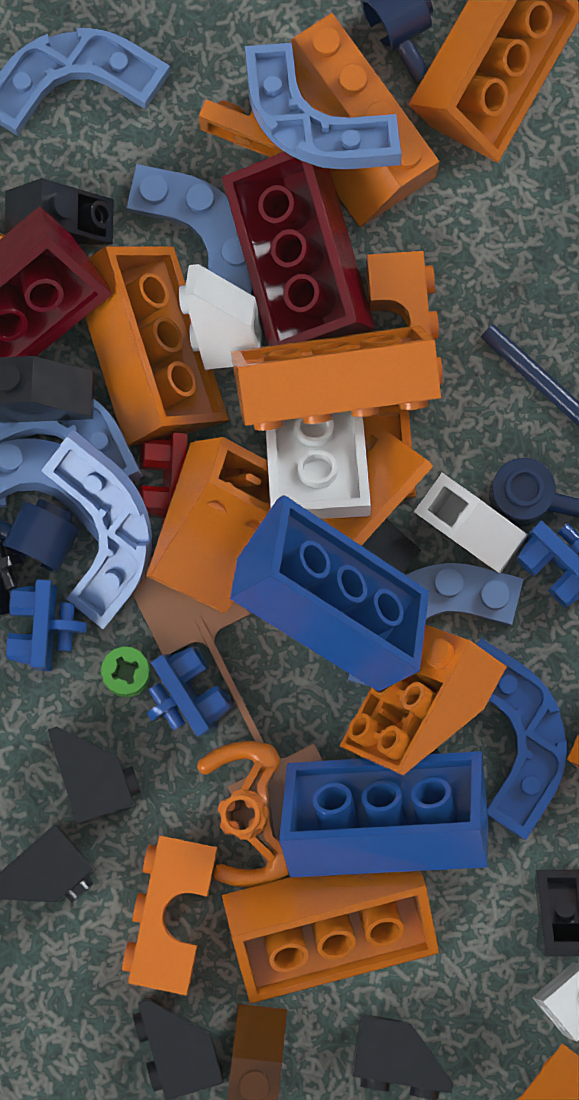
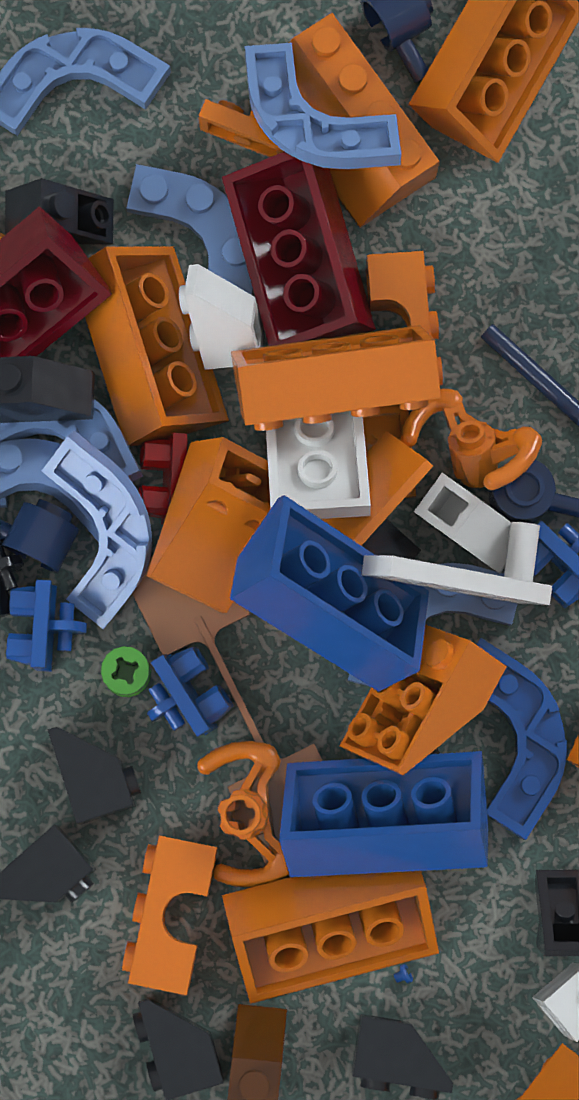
none -> white piece [362,522,552,605]
none -> blue piece [394,964,413,984]
none -> orange piece [400,388,542,491]

